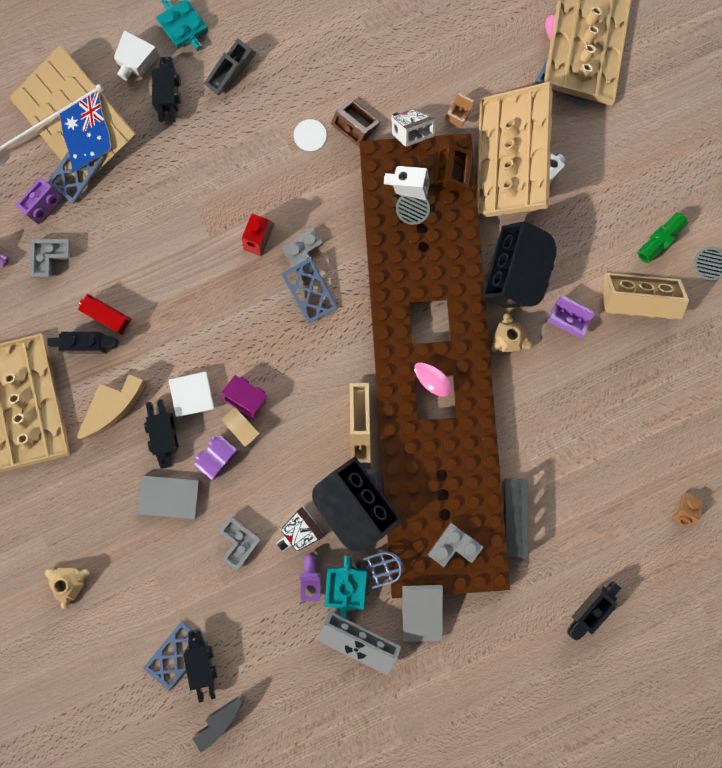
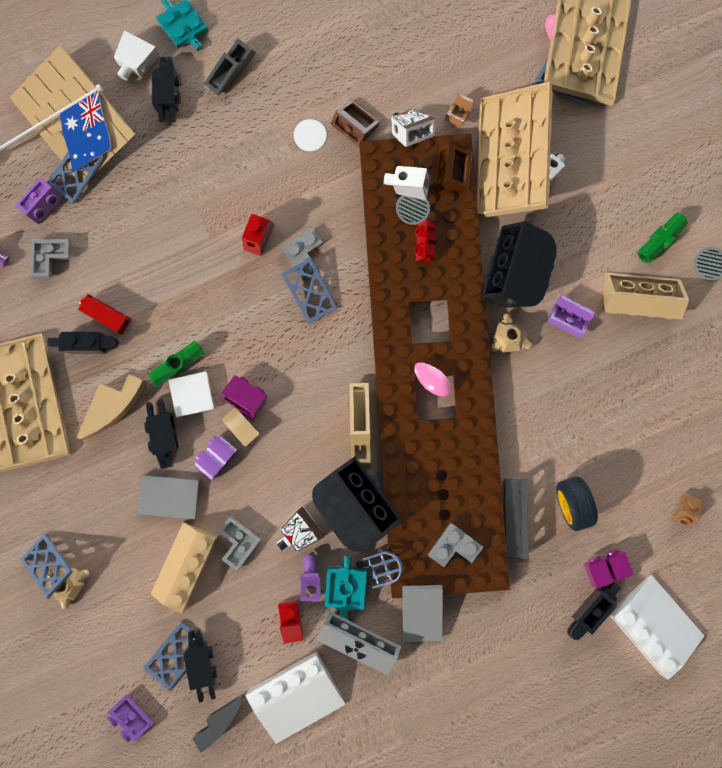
none -> sand blue window [21,533,73,599]
none -> medium lavender bracket [107,694,153,742]
none -> green piece [148,340,205,387]
none -> tan slope [151,522,219,613]
none -> white slope [245,651,346,744]
none -> red slope [278,600,304,644]
none -> red hinge [414,219,436,262]
none -> black wheel [556,476,598,531]
none -> magenta piece [584,549,634,589]
none -> white slope [609,575,704,680]

